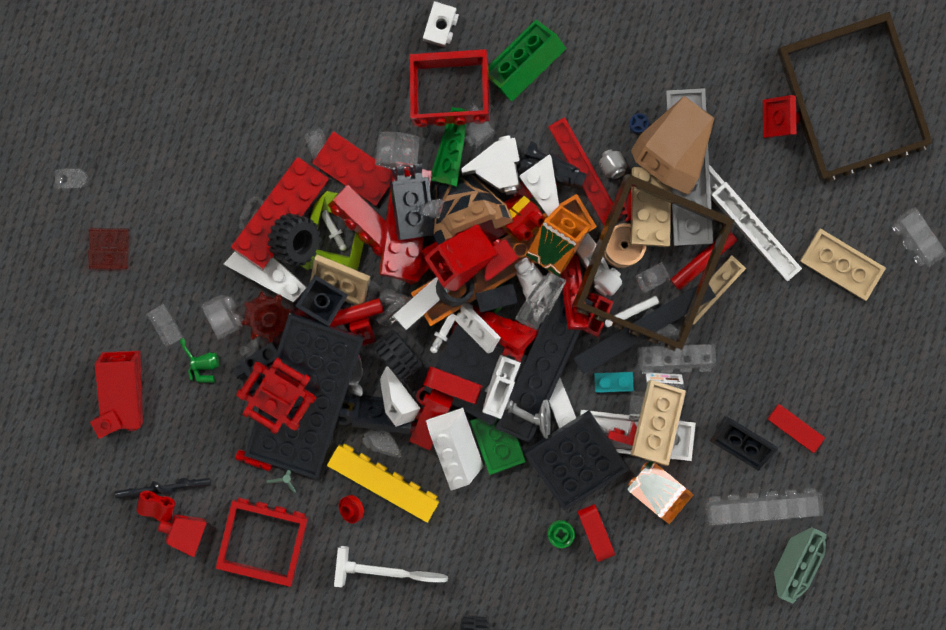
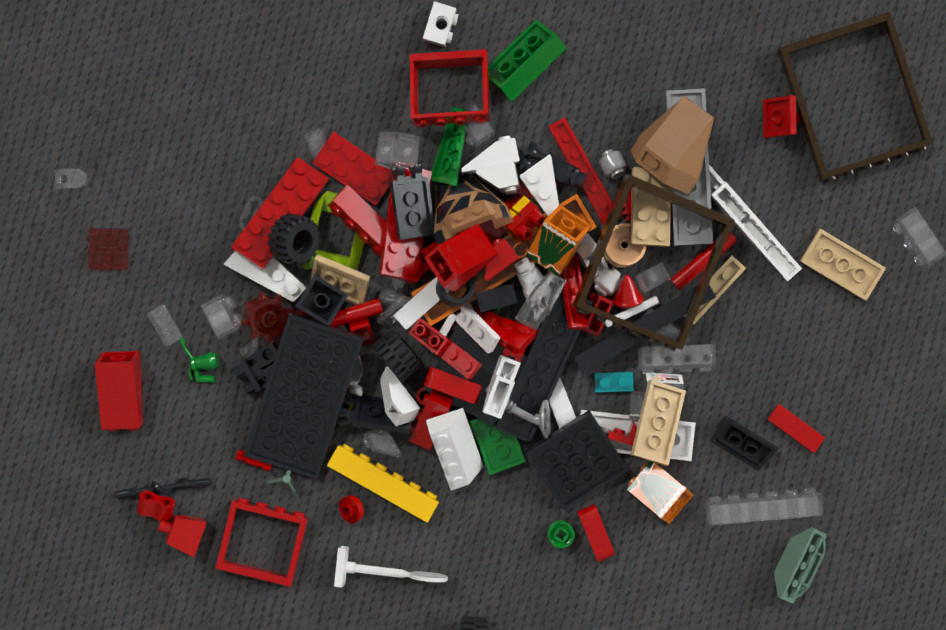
red bracket [90,410,122,439] -> none
red brick [236,357,316,435] -> none
white piece [322,210,347,251] -> none
clear tile [420,199,445,219] -> none
dark blue wheel [629,113,649,134] -> none
none -> red slope [409,318,482,380]
none -> red hat [612,275,644,308]

